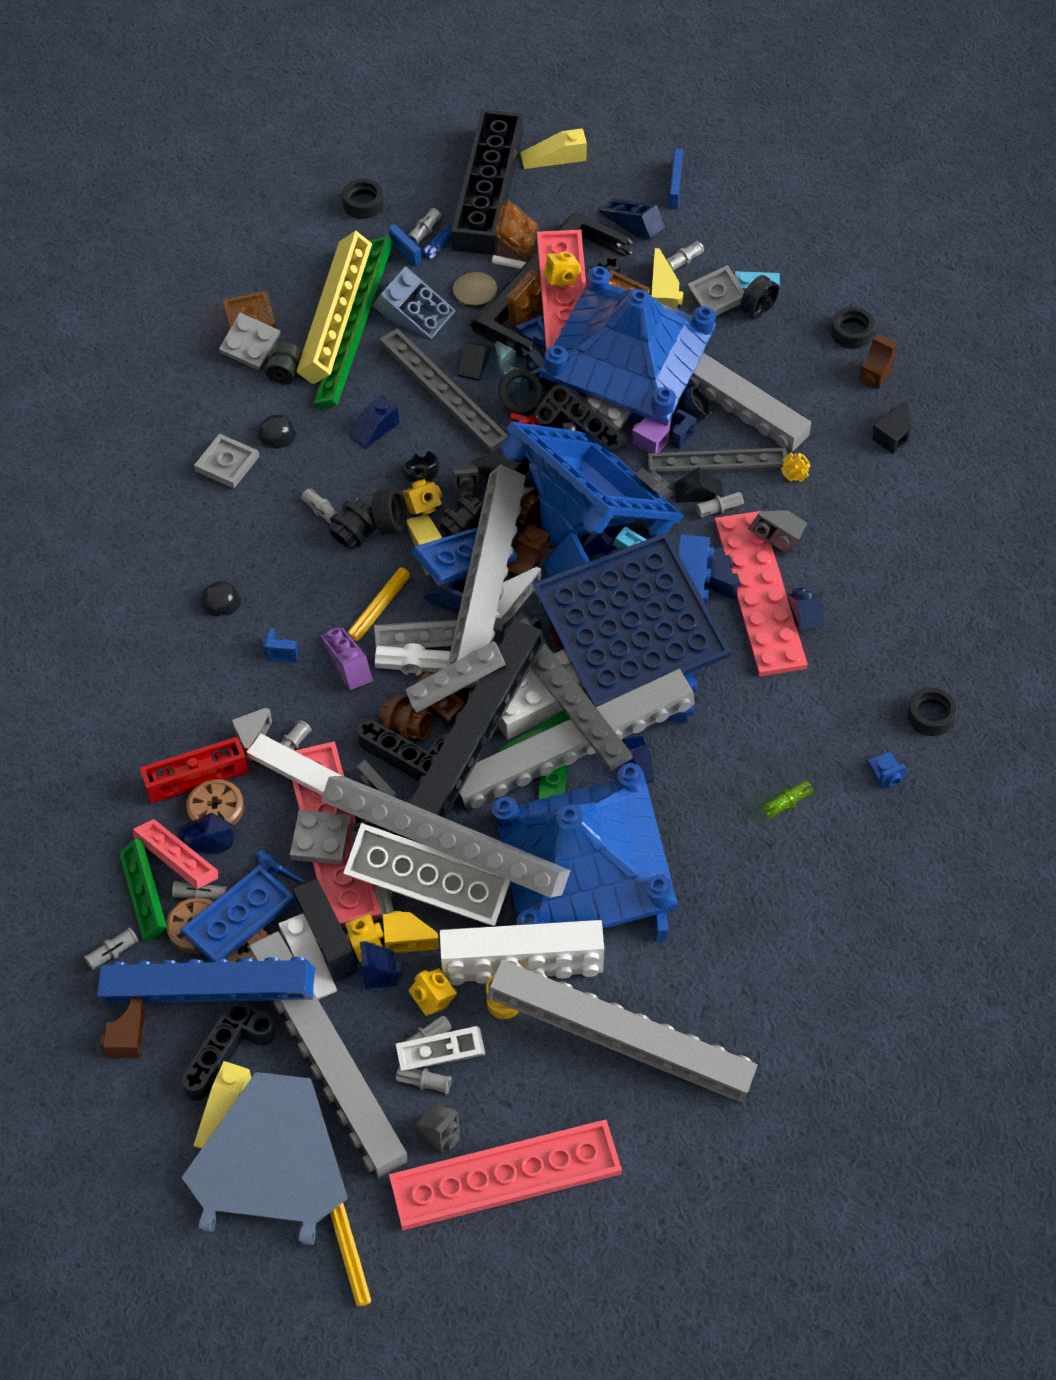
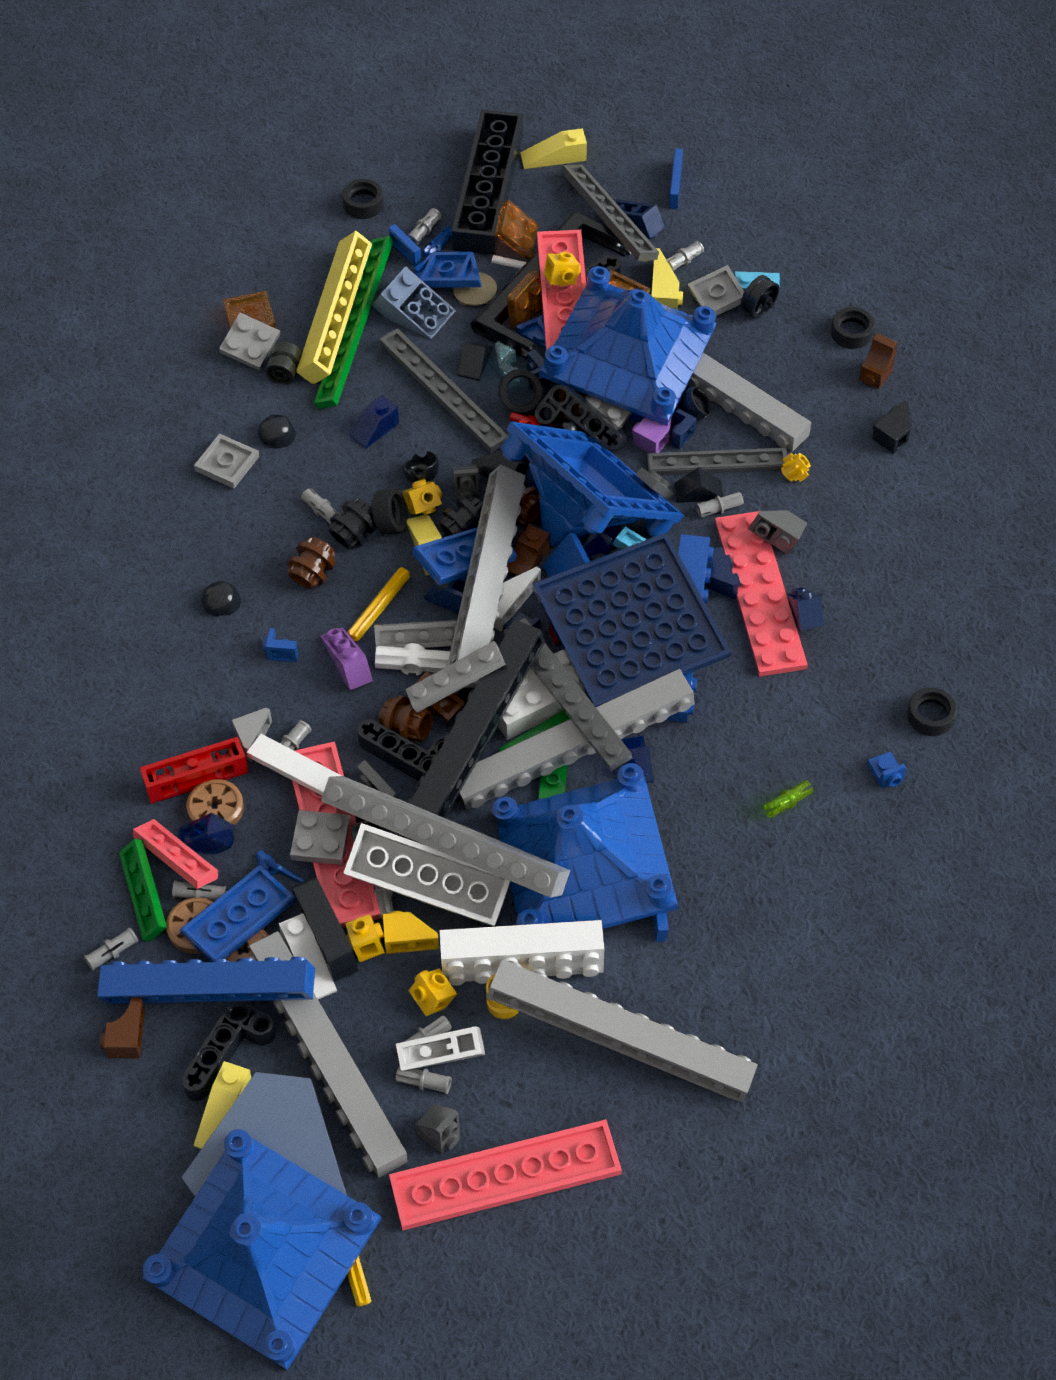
clear blue slope [360,941,402,989] -> none
none -> blue piece [142,1129,382,1370]
none -> reddish brown piece [287,537,336,589]
none -> blue wing [414,252,482,288]
none -> dark grey plate [562,165,659,262]

